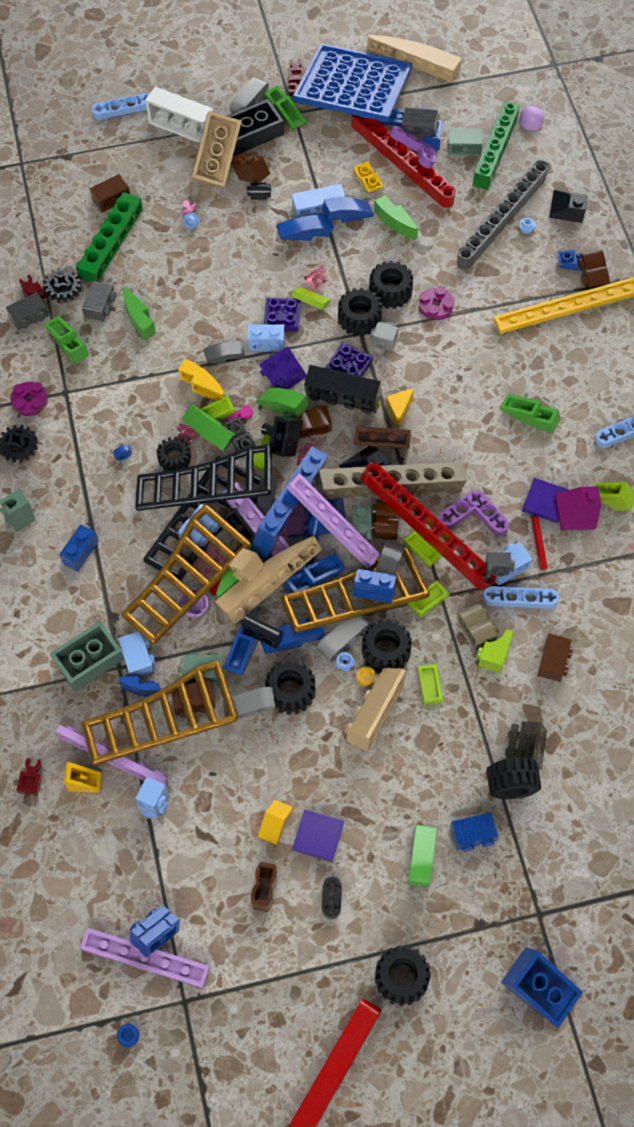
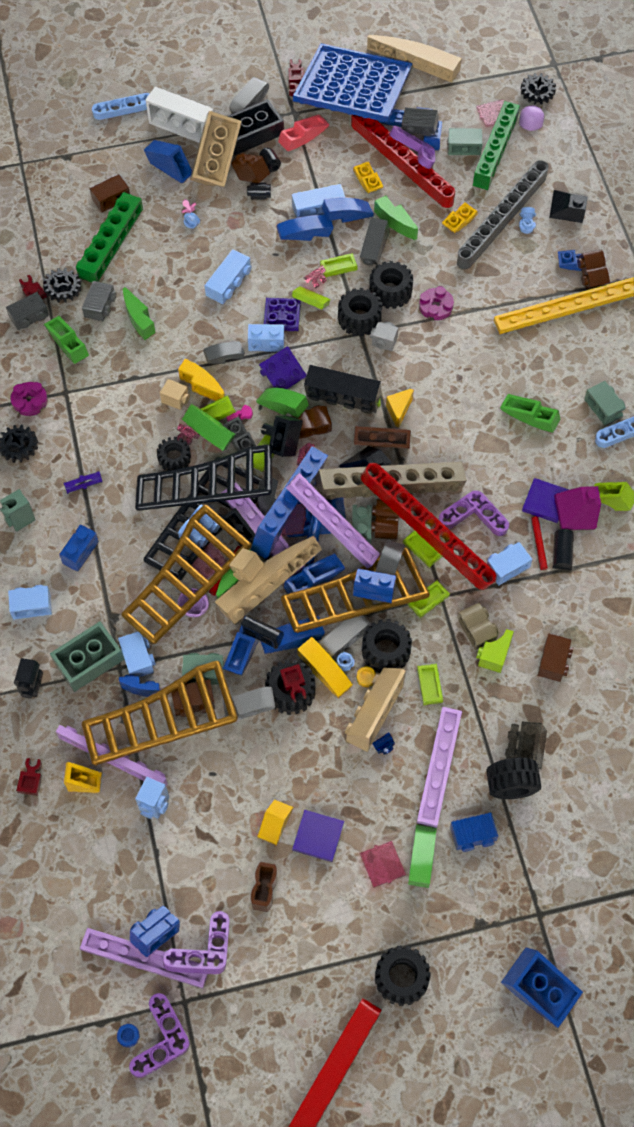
blue tile [113,445,132,461] -> none
bright green slope [263,85,307,130] -> none
black beam [322,877,342,919] -> none
dark purple tile [325,342,373,377] -> none
light blue beam [483,586,559,609] -> none
dark grey brick [485,552,515,578] -> none
none -> light blue brick [8,585,52,620]
none -> black brick [14,658,43,699]
none -> dark purple pin [64,471,103,494]
none -> medium lavender beam [129,993,190,1078]
none -> blue slope [144,140,192,183]
none -> tan brick [160,379,190,410]
none -> medium lavender beam [163,911,229,974]
none -> light blue brick [204,249,252,304]
none -> black brick [259,148,281,172]
none -> coral slope [278,115,329,151]
none -> dark red plate [280,664,307,702]
none -> yellow slope [297,637,353,698]
none -> lime tile [320,253,358,278]
none -> dark grey slope [360,217,390,266]
none -> clear pink piece [360,841,406,888]
none -> clear blue plate [372,732,395,755]
none -> lavender plate [417,707,462,828]
none -> yellow slope [442,202,478,233]
none -> clear pink piece [476,99,504,127]
none -> light blue plate [519,207,536,219]
none -> black gear [520,73,556,105]
none -> black brick [552,529,574,570]
none -> sand green brick [584,381,626,426]

